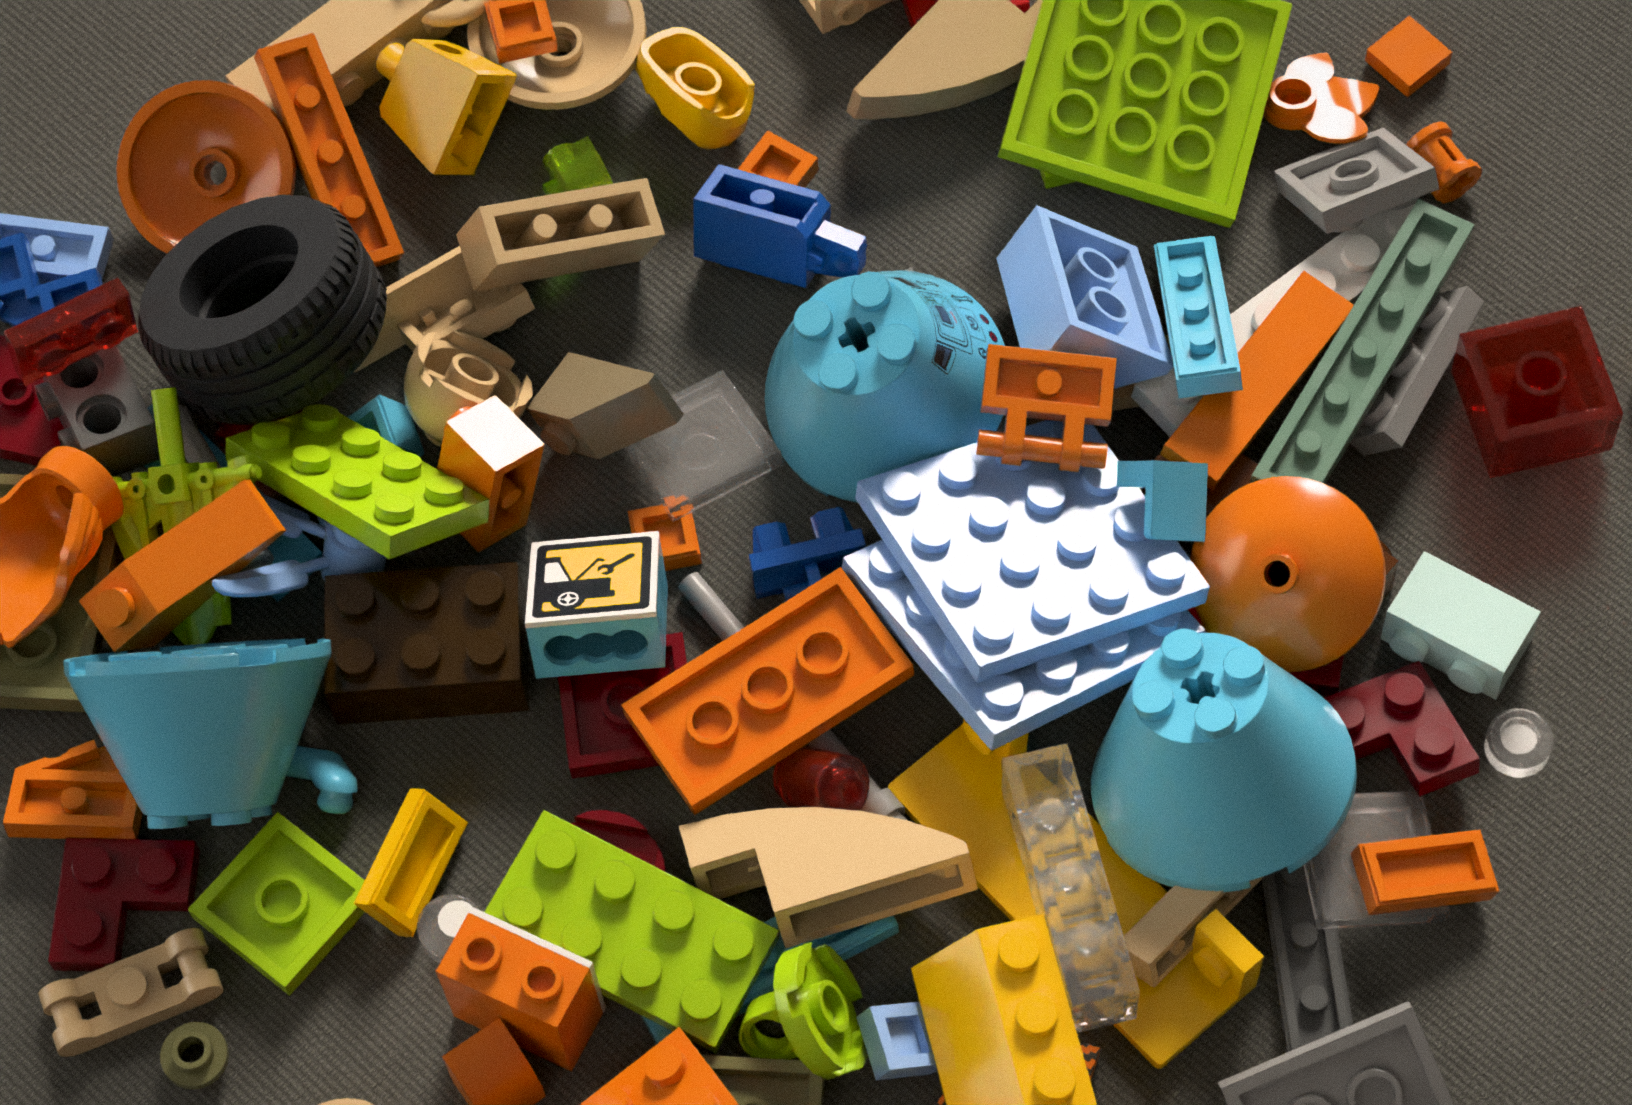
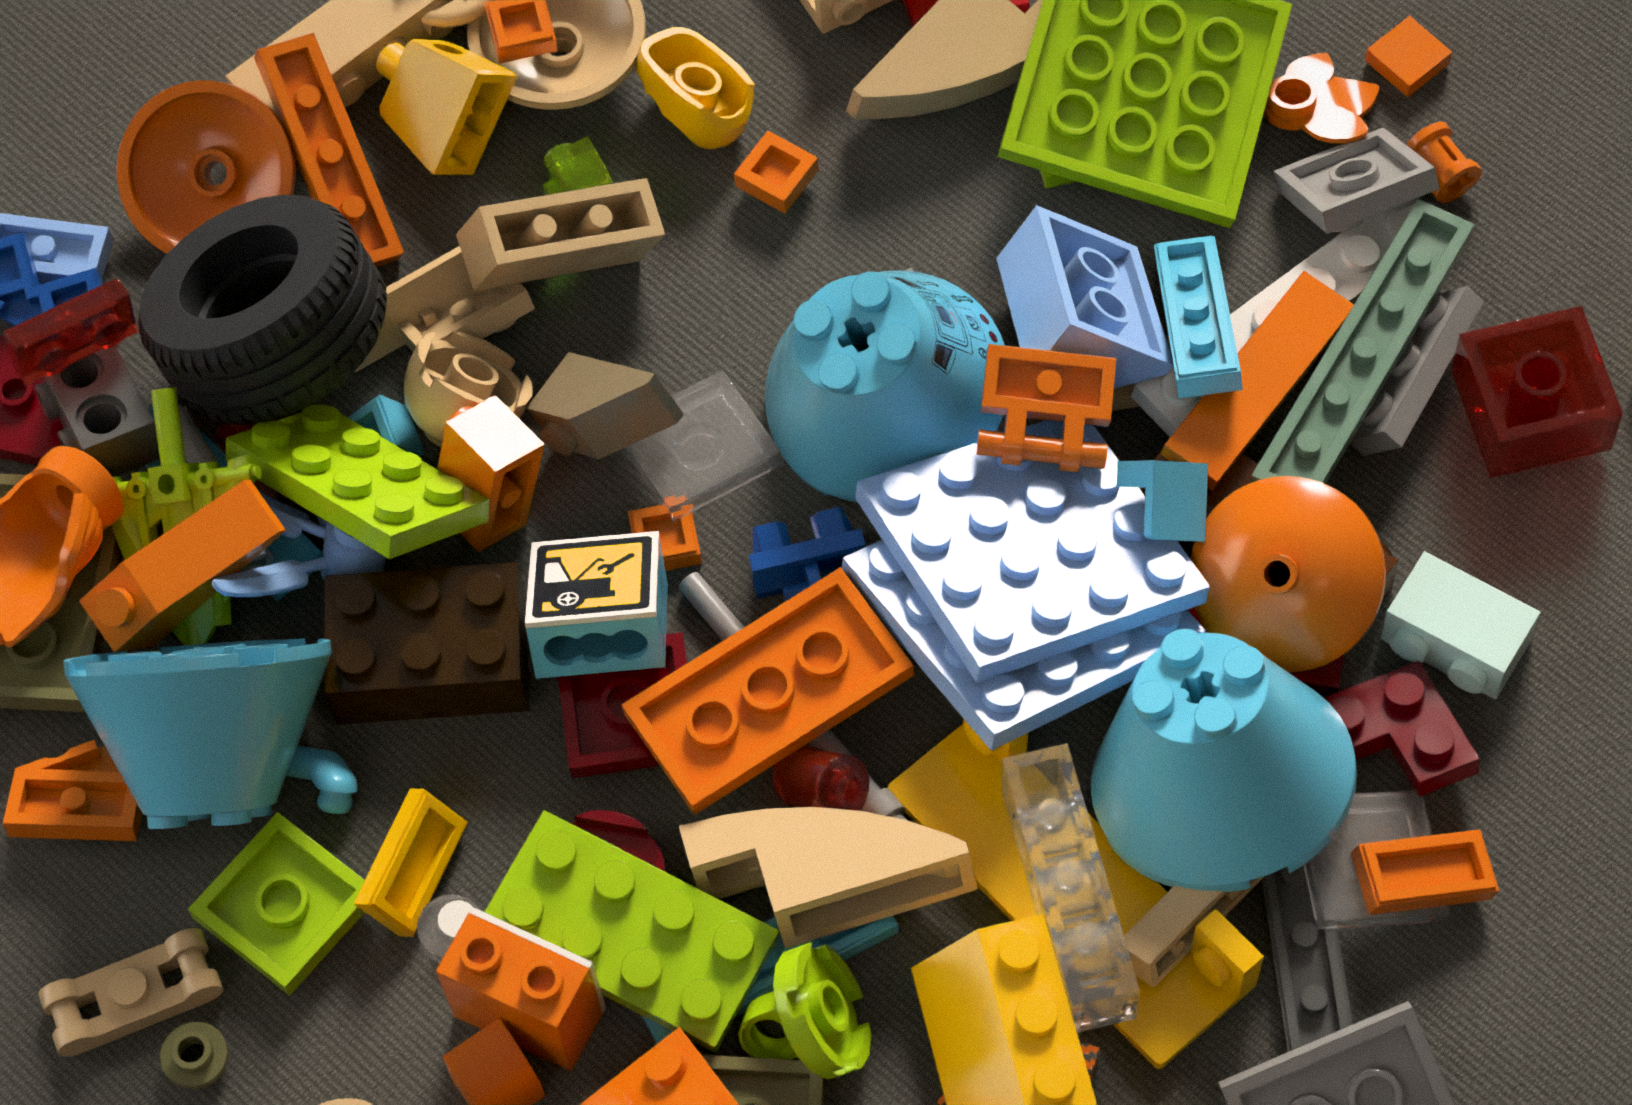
dark red plate [48,837,200,972] -> none
blue hinge [693,164,867,288] -> none
light blue plate [856,1002,937,1080] -> none
clear tile [1484,708,1553,778] -> none

